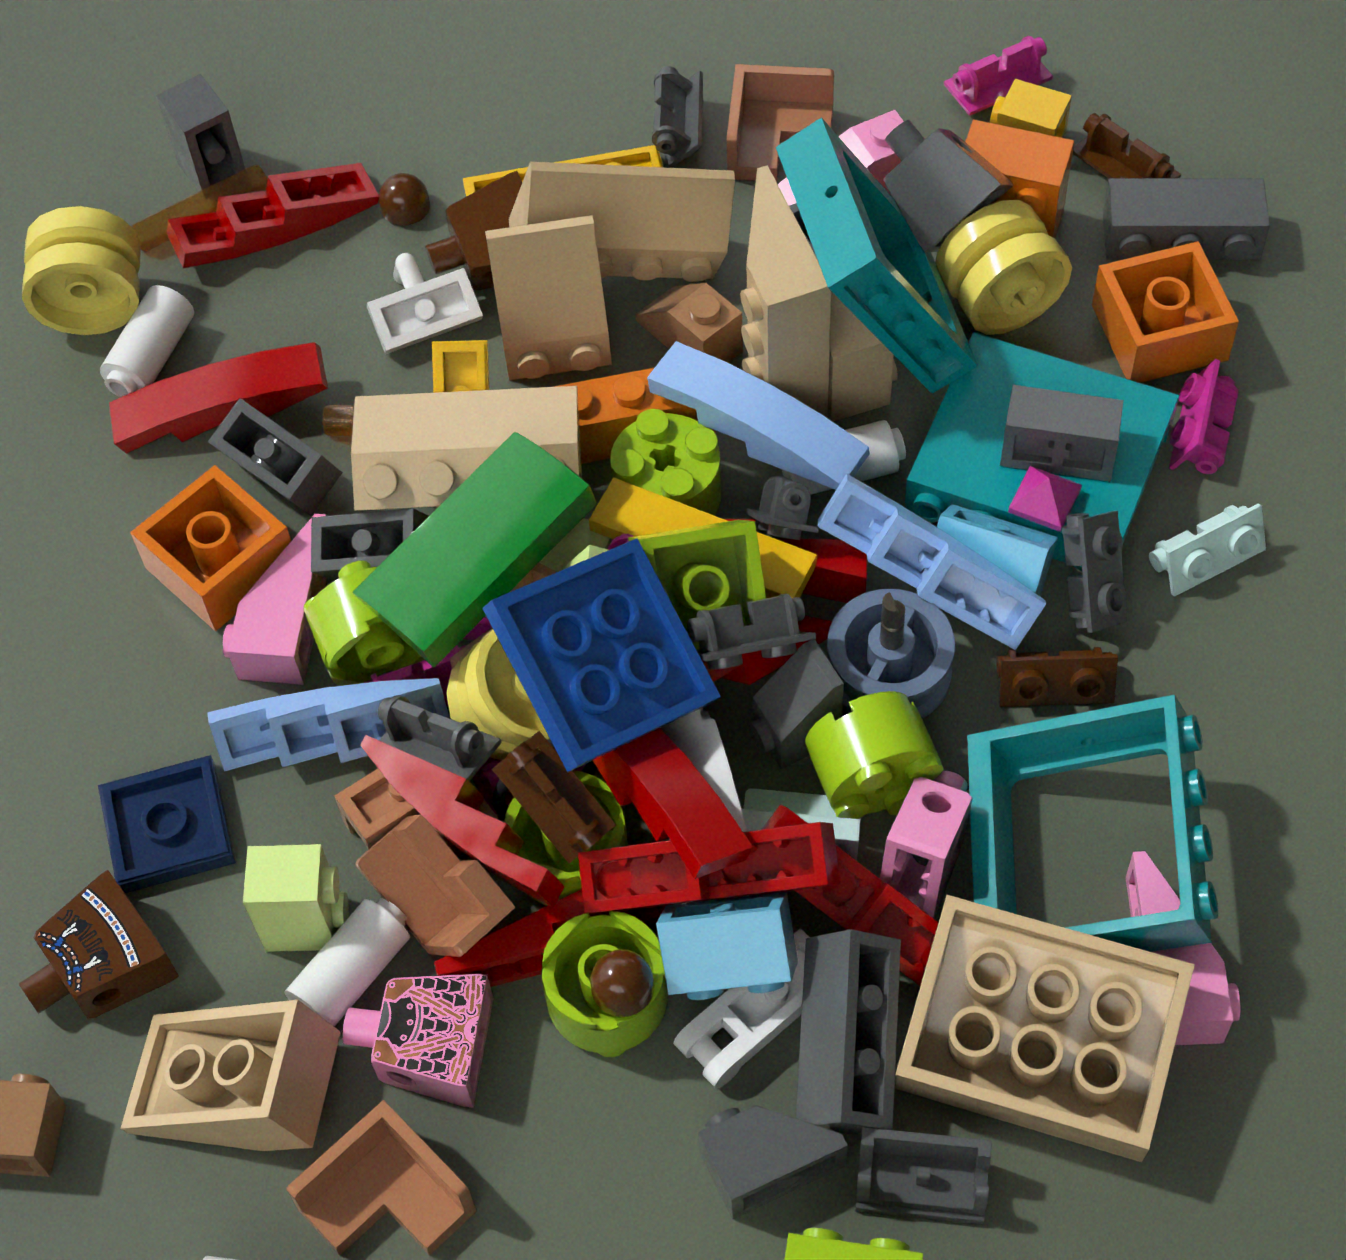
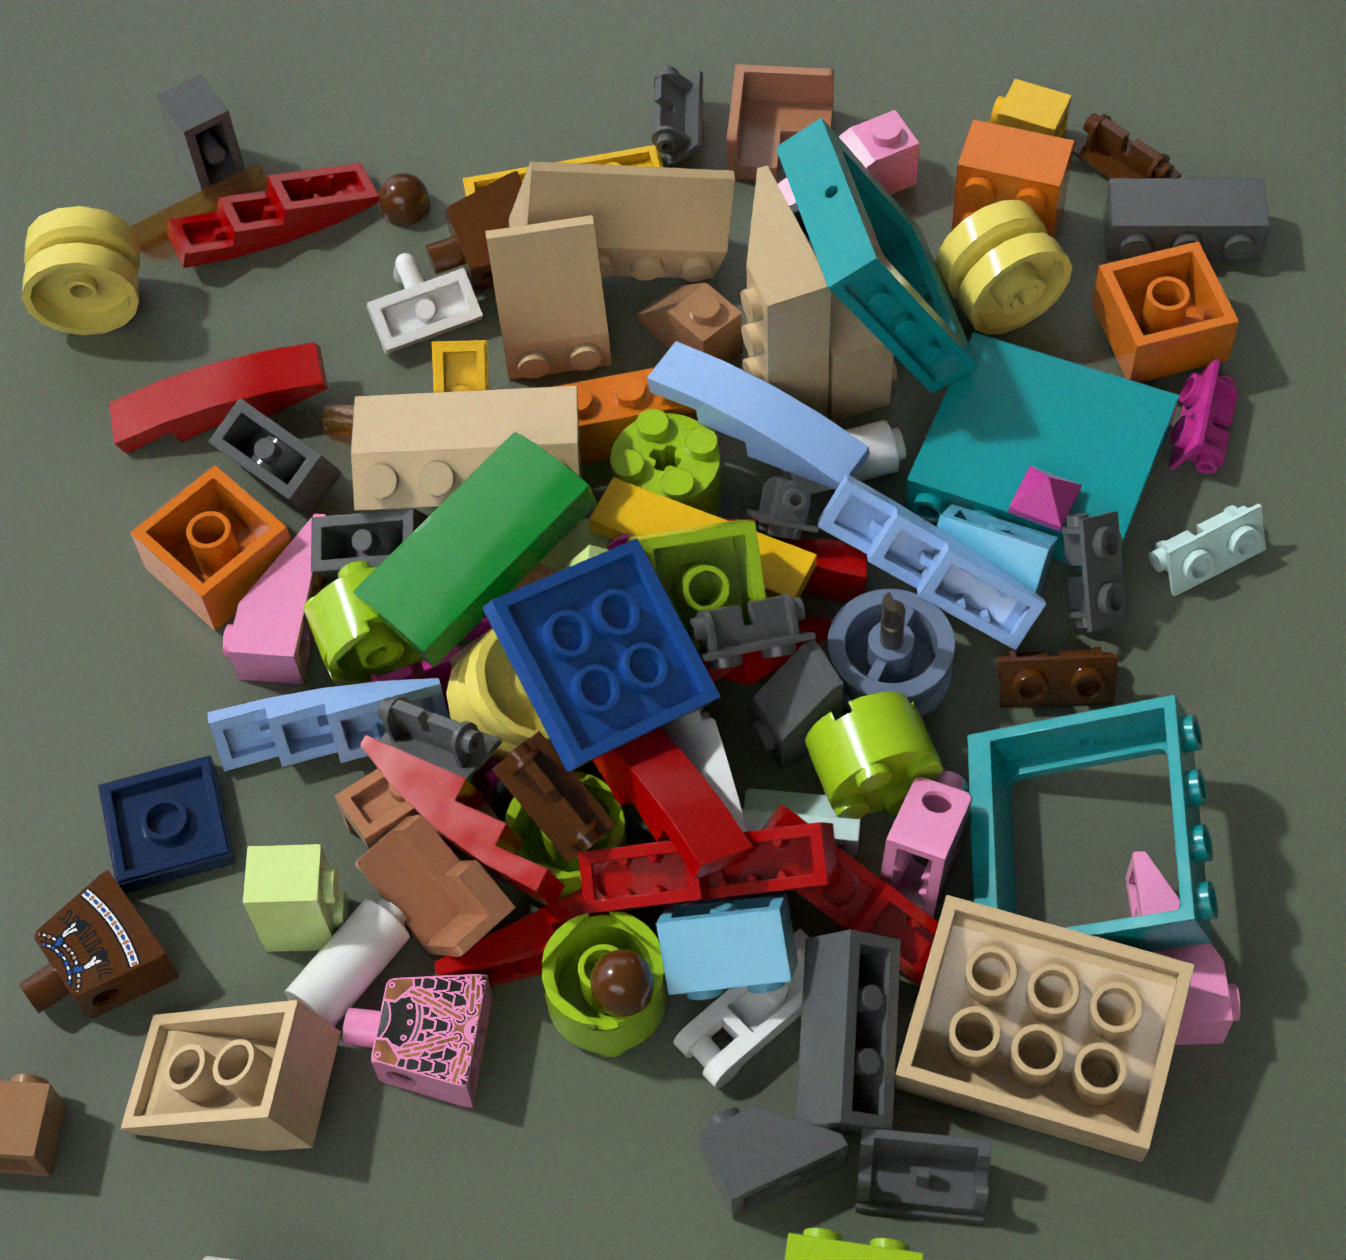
white brick [100,285,195,397] -> none
nougat panel [286,1100,477,1256] -> none
dark grey torso [884,120,1013,252] -> none
dark pink hinge [944,36,1053,116] -> none
dark grey hinge [1000,385,1124,482] -> none

